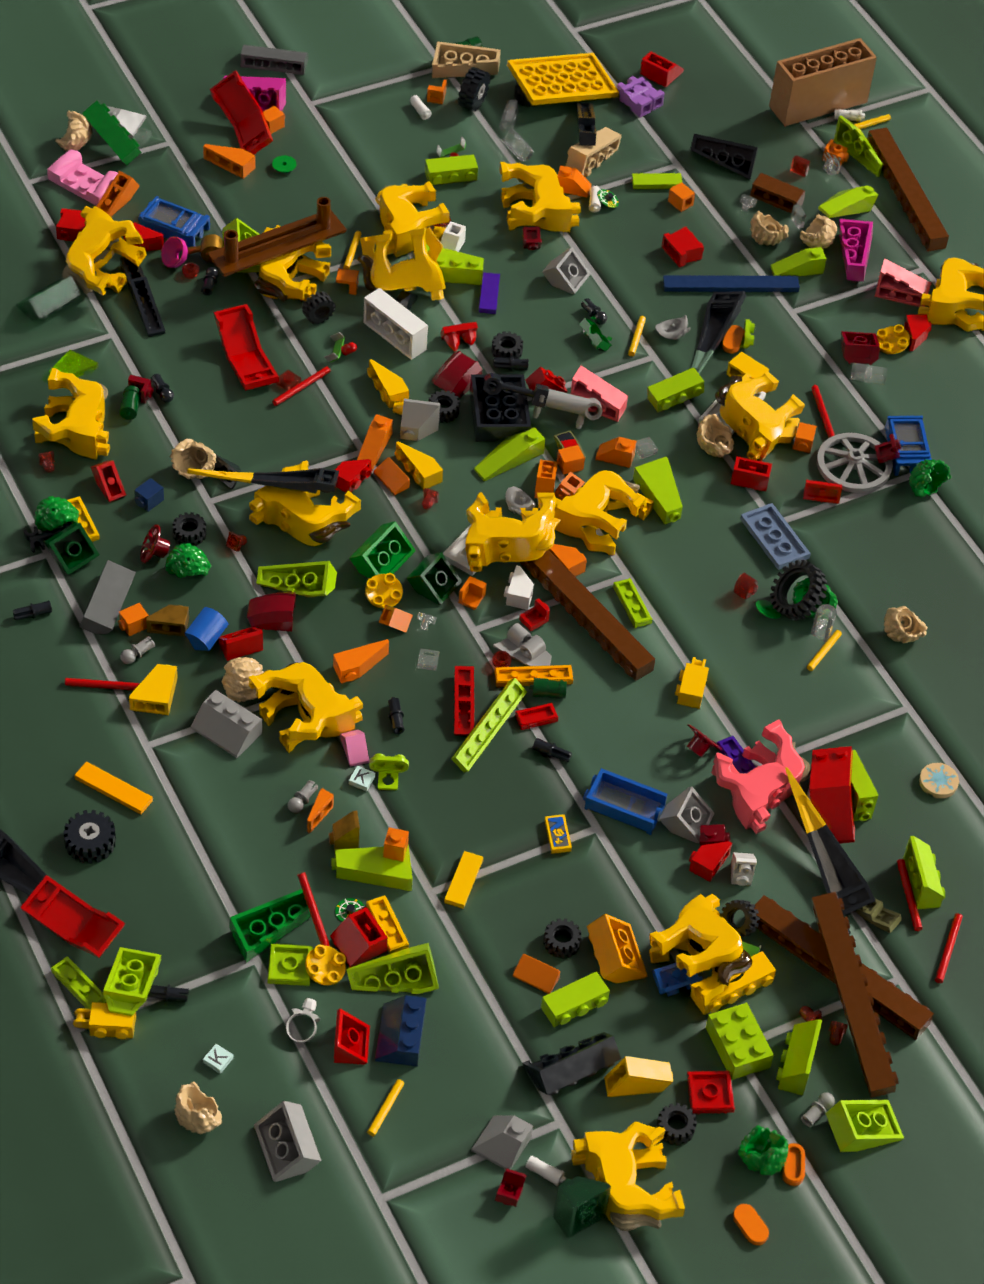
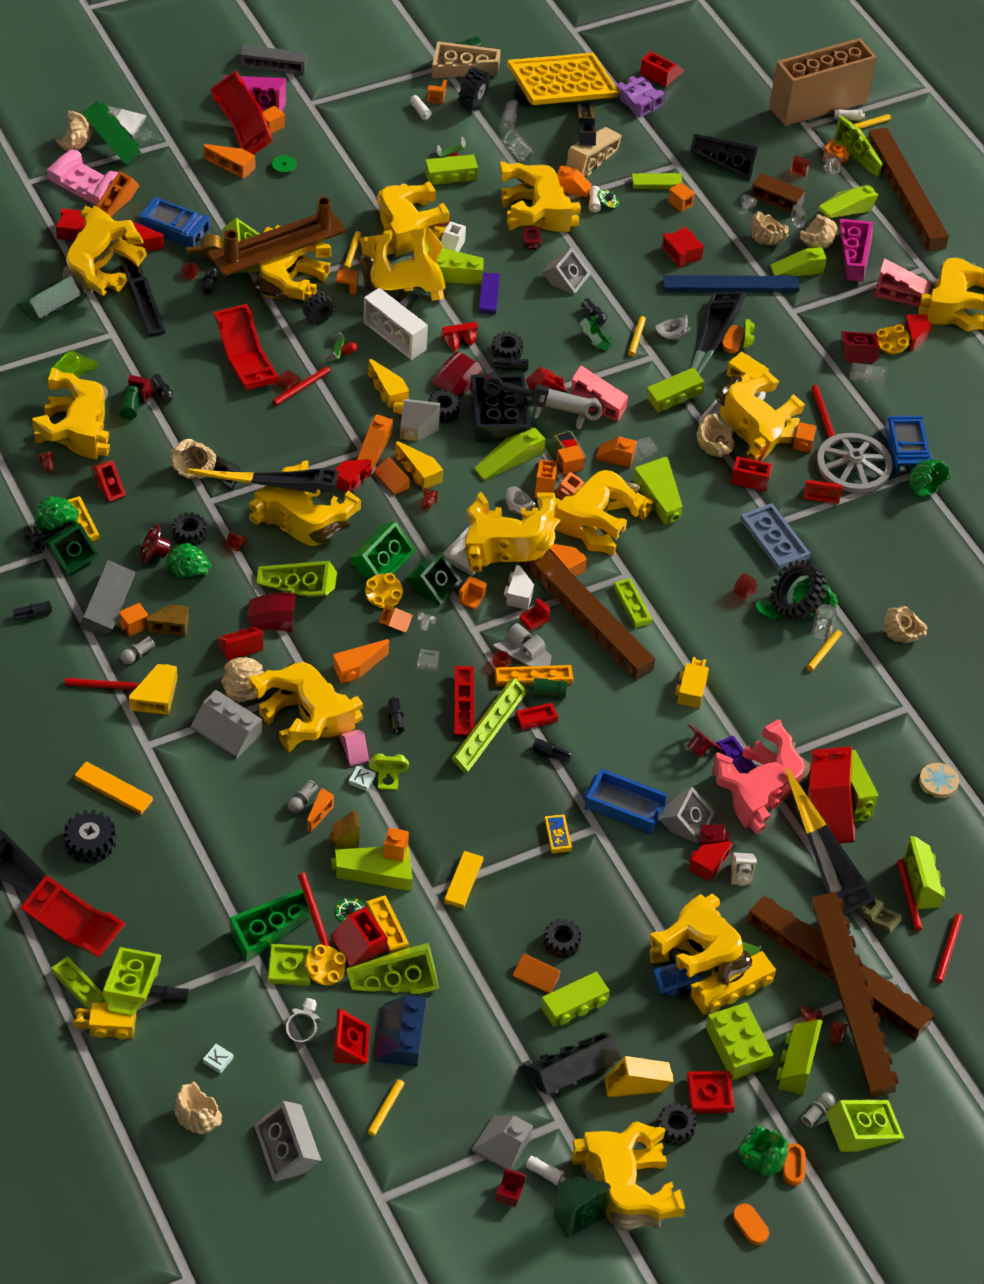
dark blue brick [134,478,164,512] -> none
dark pink piece [161,236,188,268] -> none
blue brick [185,607,229,651] -> none
light orange slope [587,914,648,984] -> none
black tyre [719,900,760,937] -> none
dark red bracket [875,434,902,464] -> none

